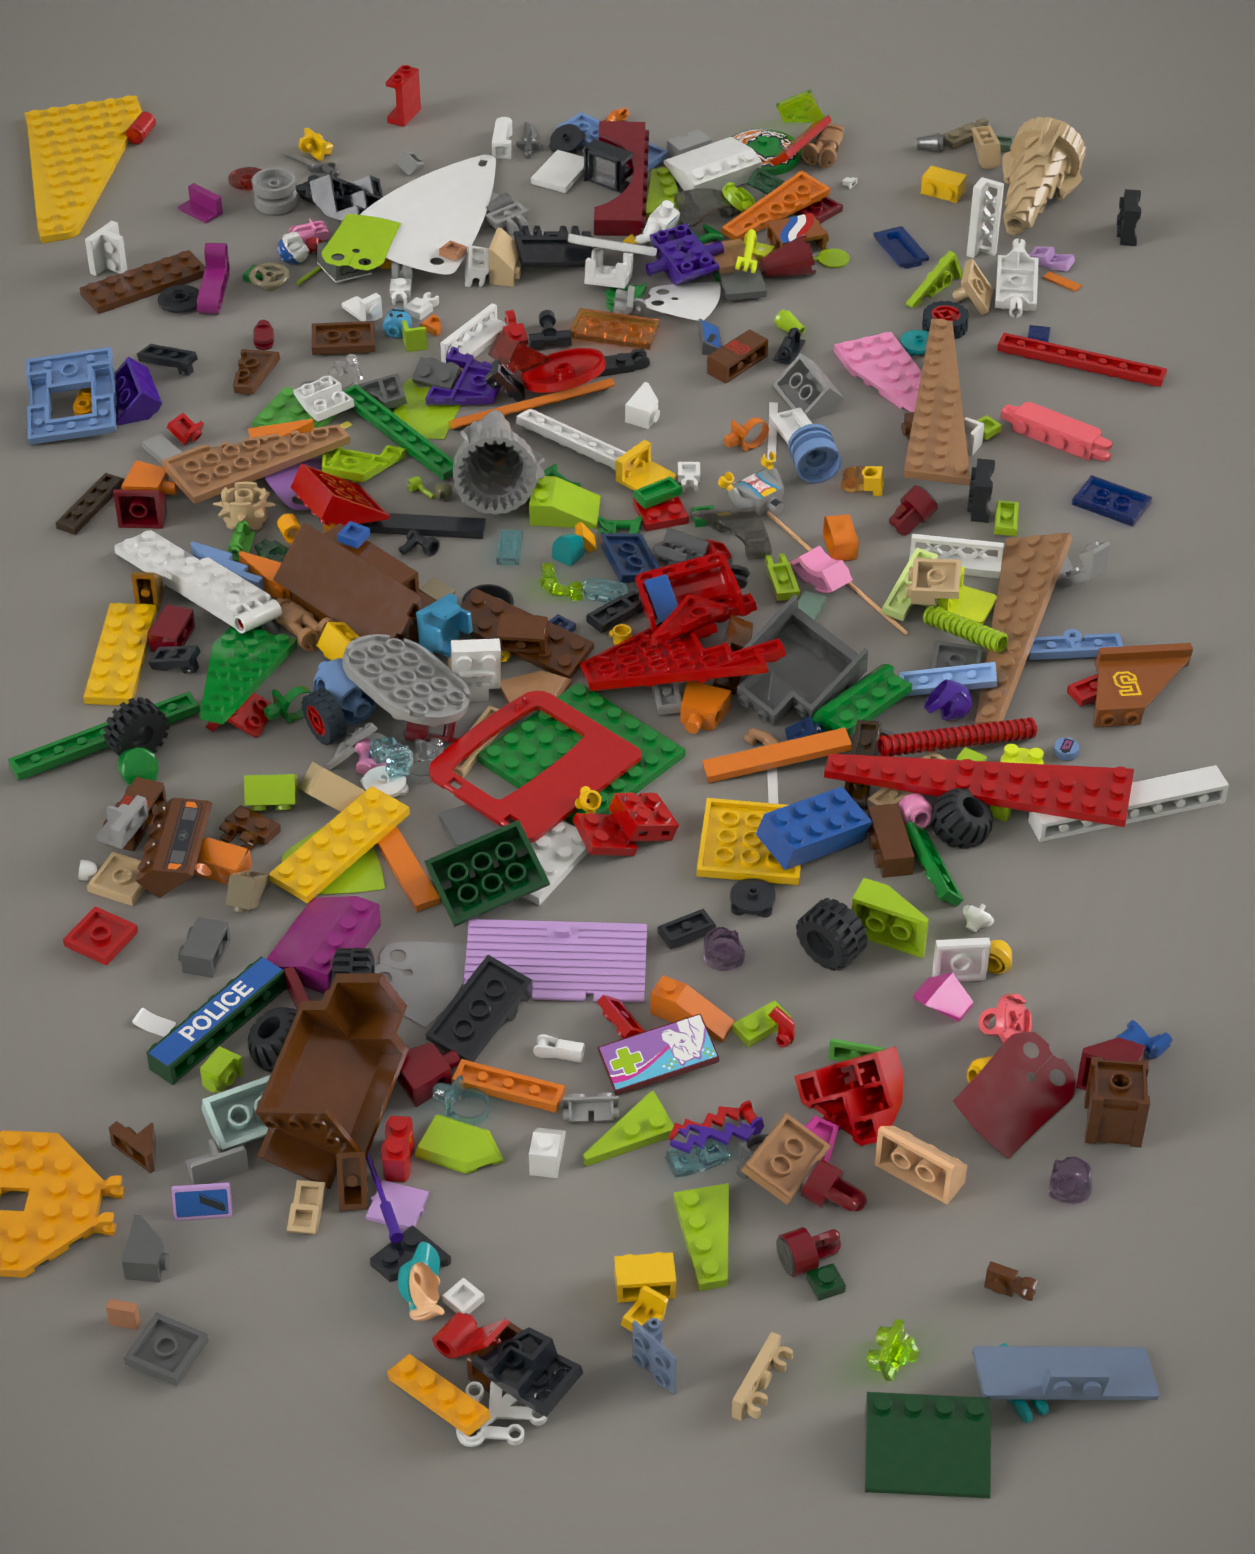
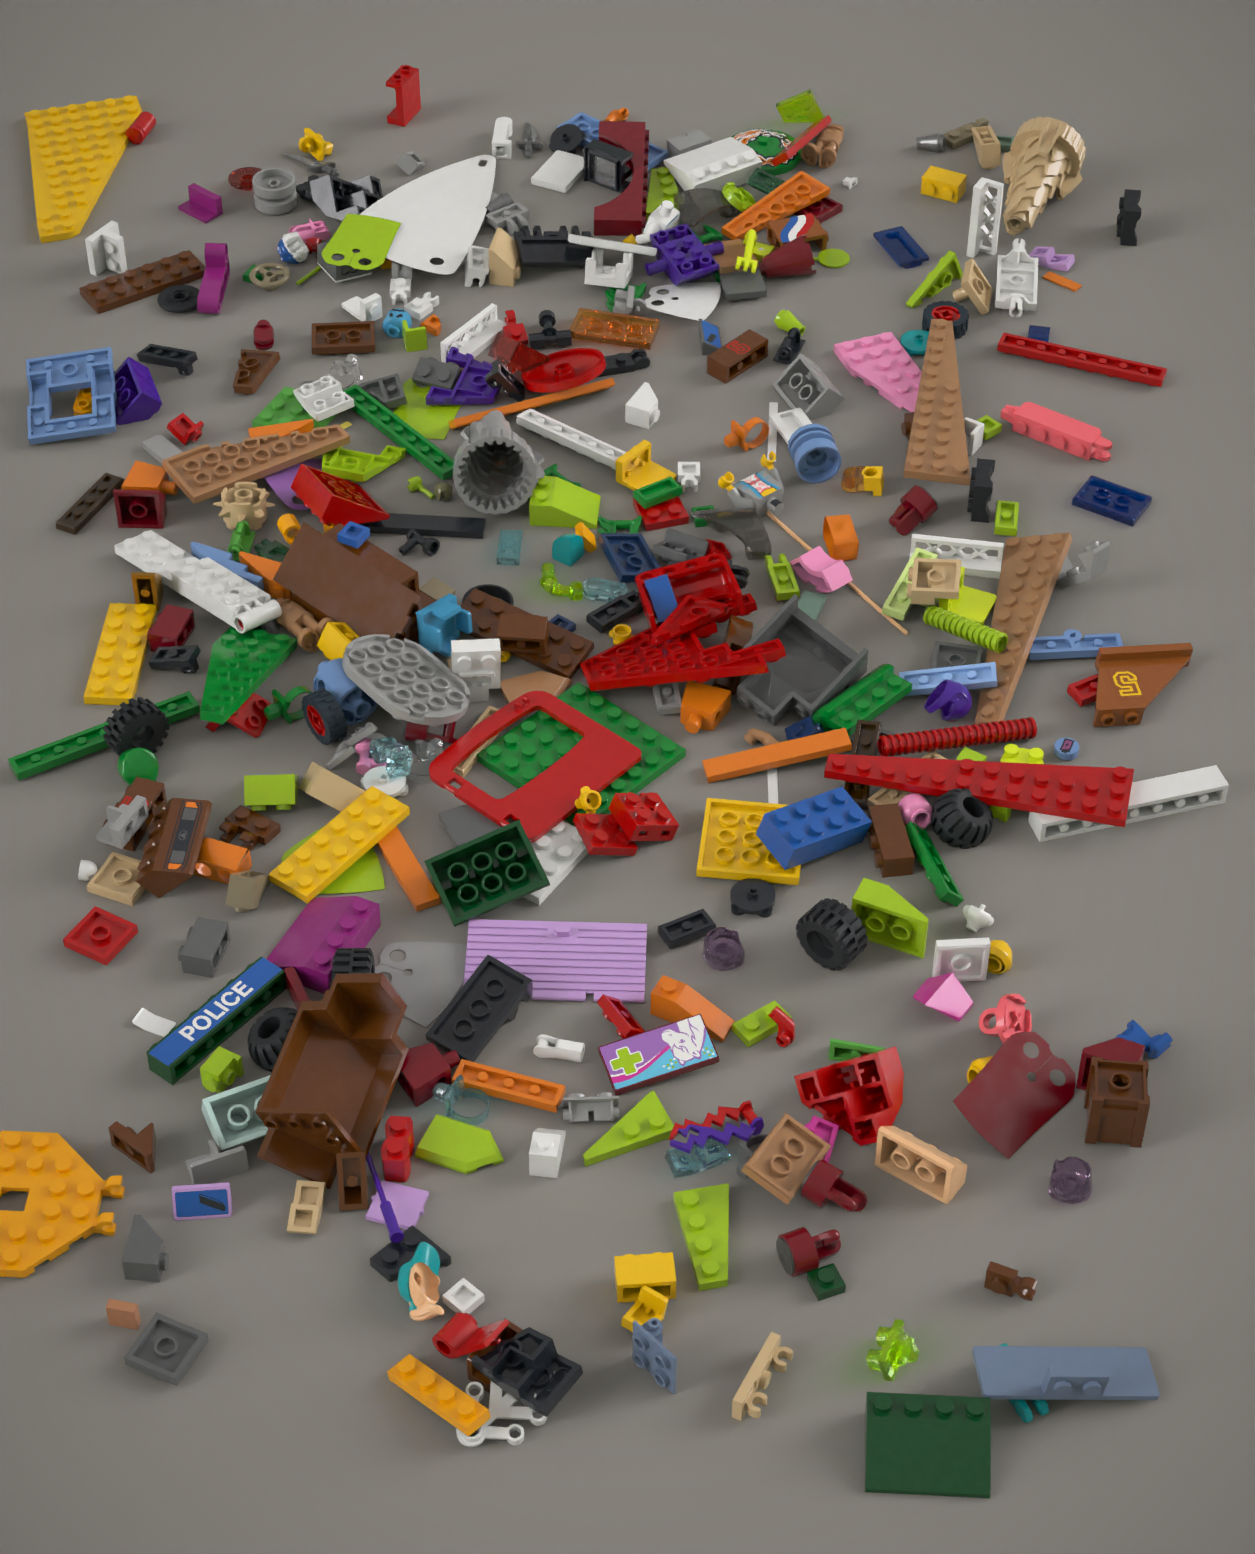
nougat tile [439,240,467,261] -> none

